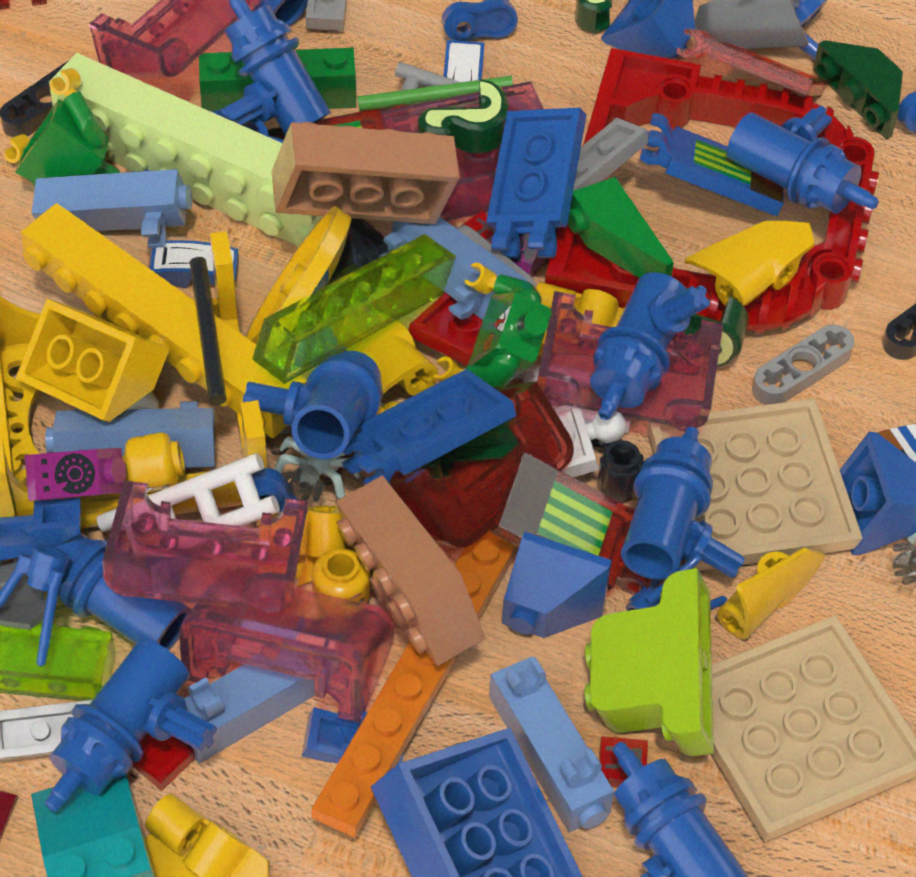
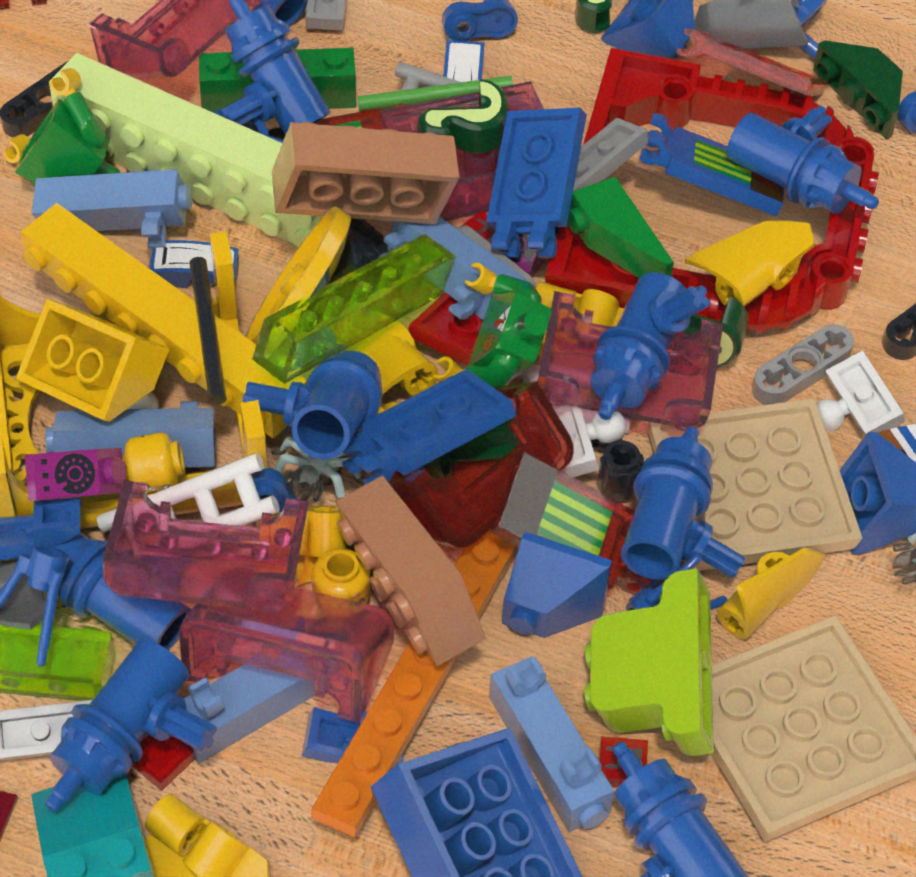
none -> white plate [817,350,905,436]

